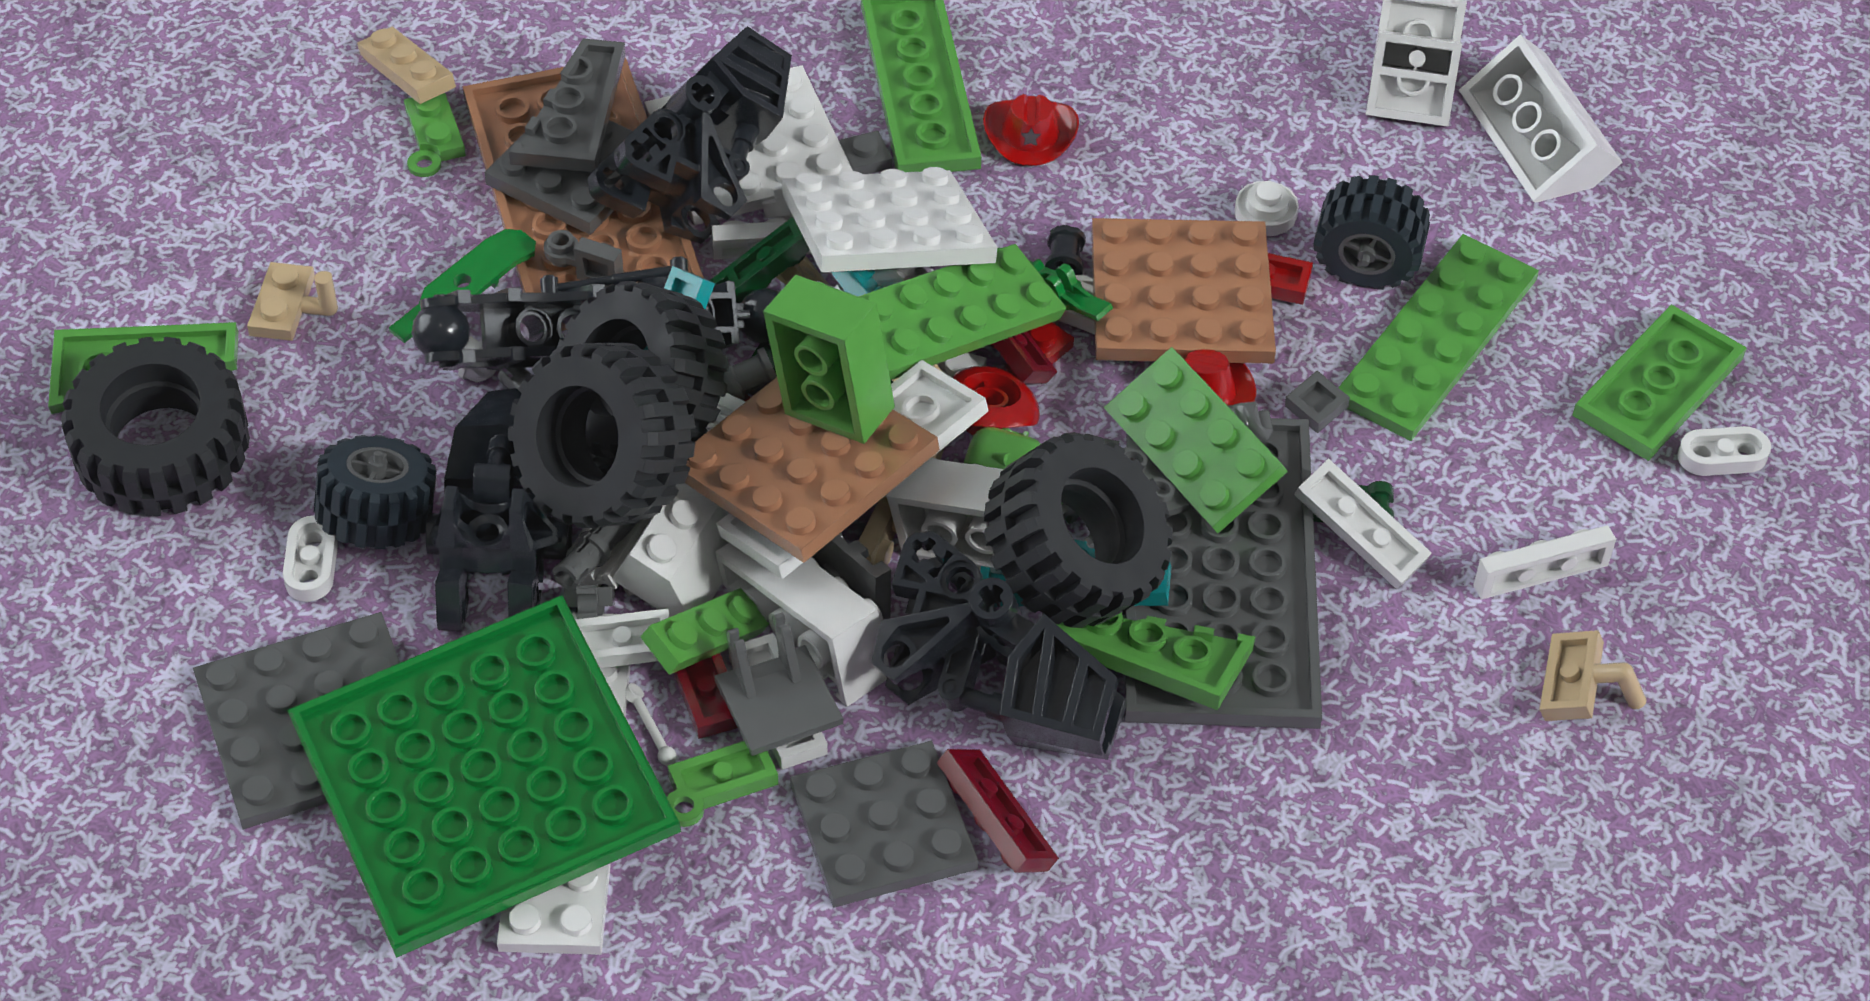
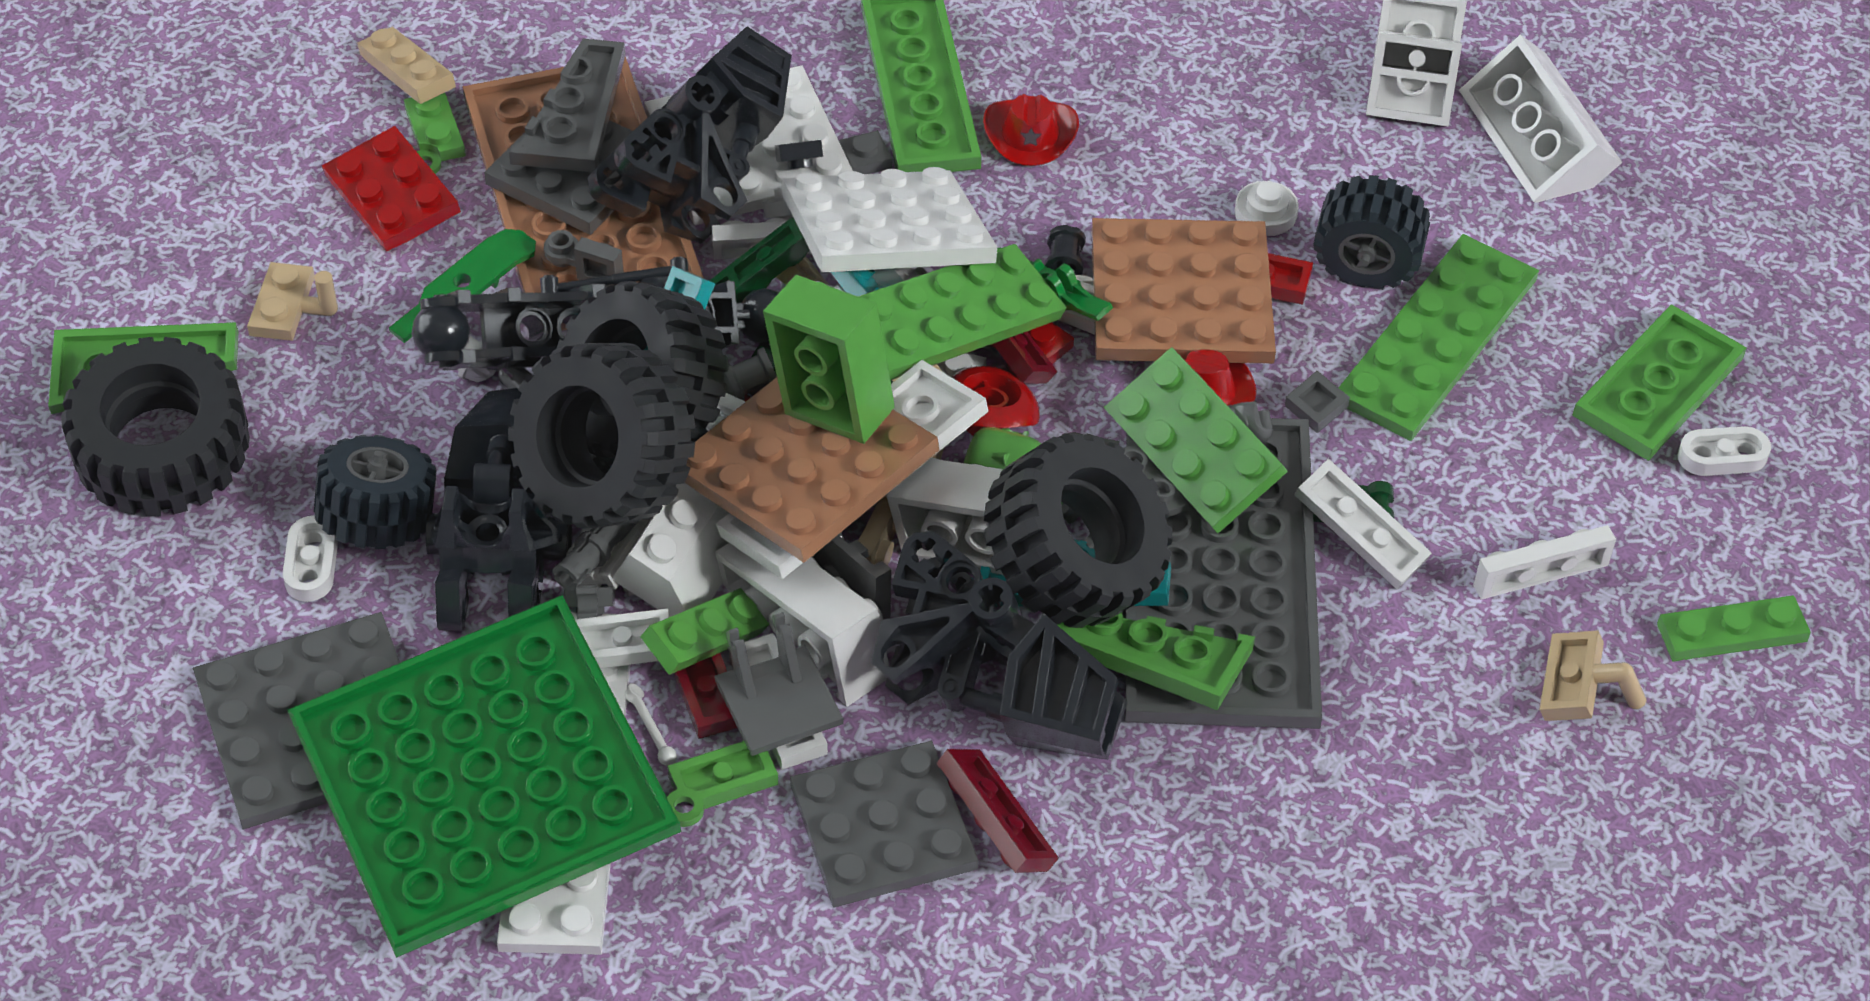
none -> red plate [321,126,461,252]
none -> black plate [775,140,823,170]
none -> bright green plate [1657,595,1811,662]

